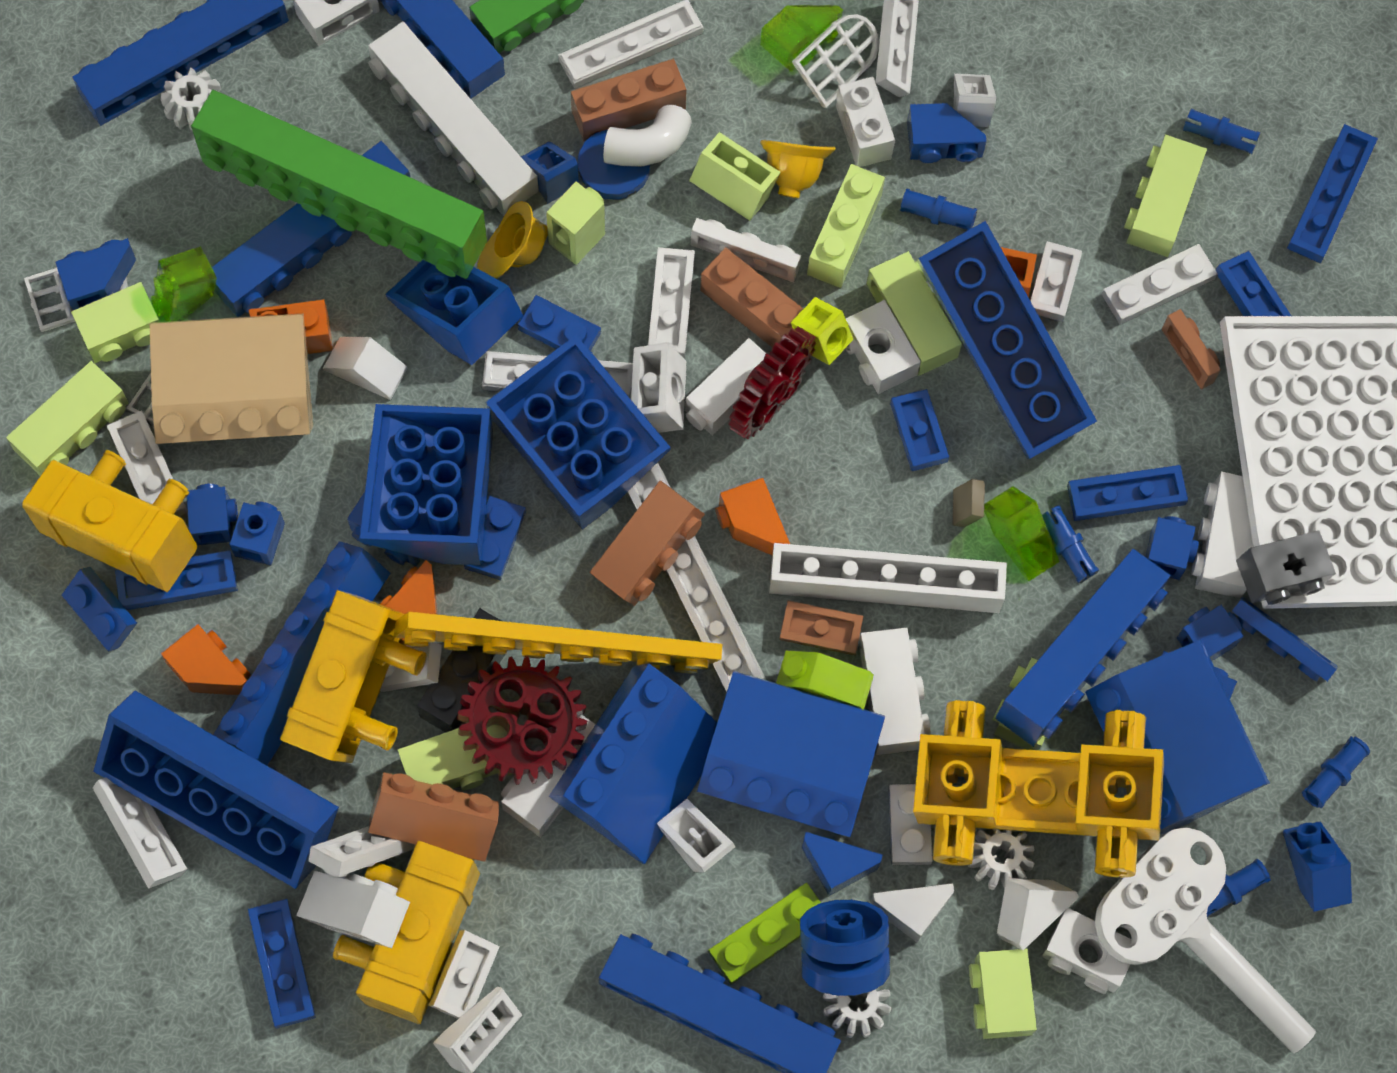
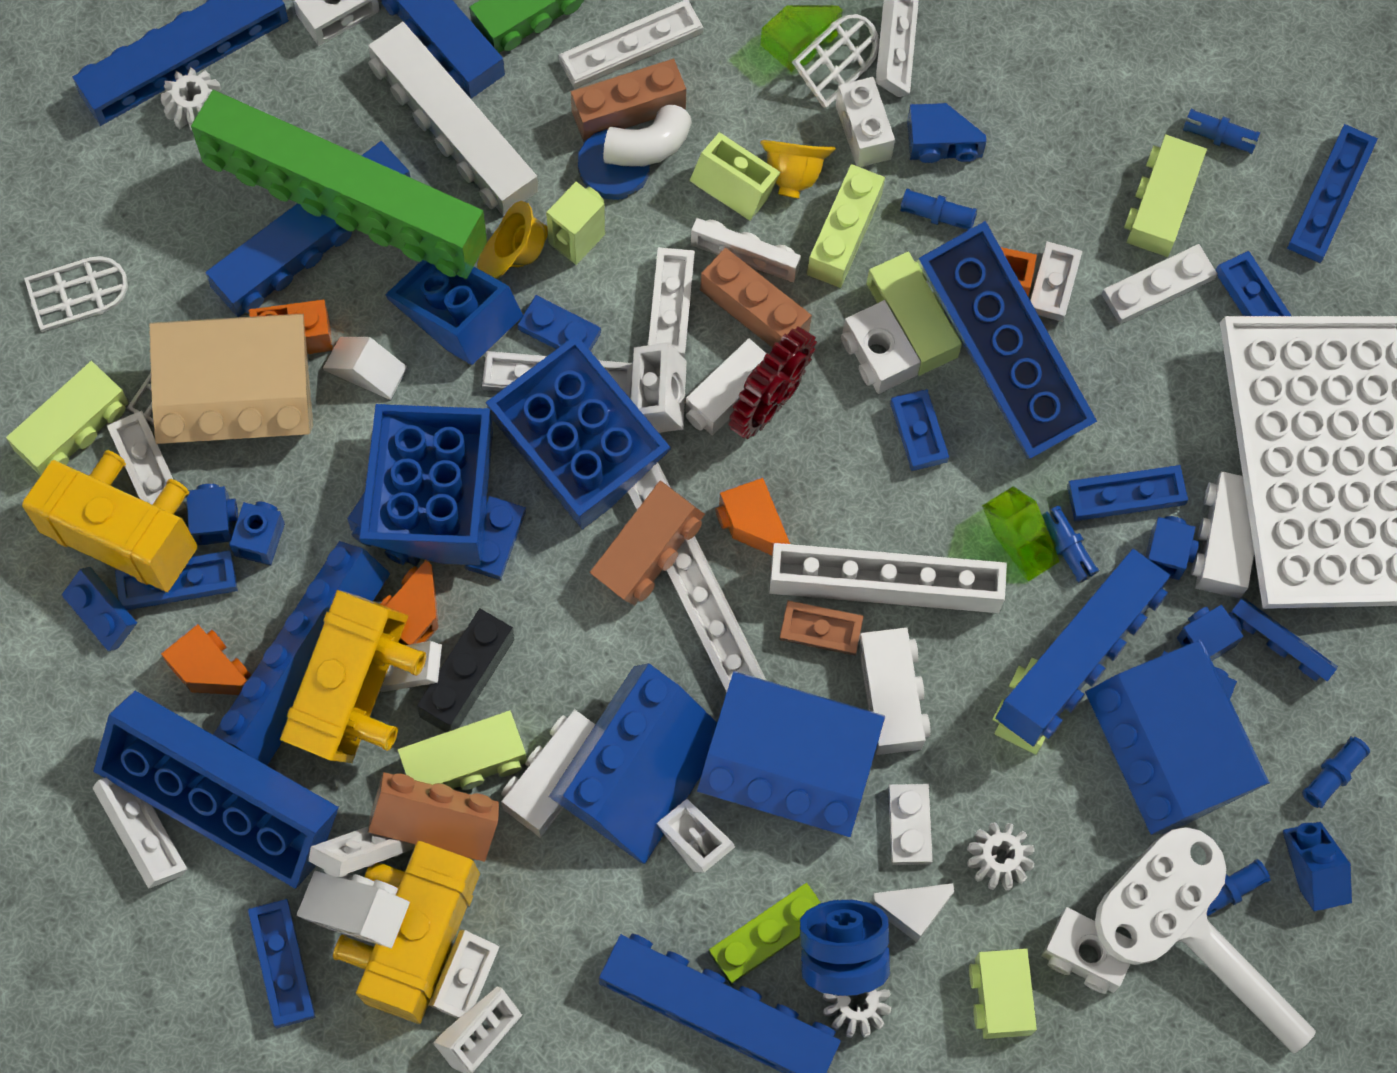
blue slope [55,238,136,310] -> none
yellowish green brick [71,282,159,363] -> none
clear neon green slope [151,246,217,322] -> none
yellow plate [394,612,722,674] -> none
dark red gear [457,656,587,785] -> none
blue slope [521,141,579,204] -> none
lime slope [776,650,874,709] -> none
neon yellow brick [791,297,853,365] -> none
blue slope [802,832,883,896] -> none
yellow piece [913,700,1164,878] -> none
dark tan tile [952,479,985,527] -> none
white slope [954,74,996,127] -> none
white slope [997,878,1079,950] -> none
nougat plate [1161,309,1221,390] -> none
dark grey brick [1236,530,1336,605] -> none

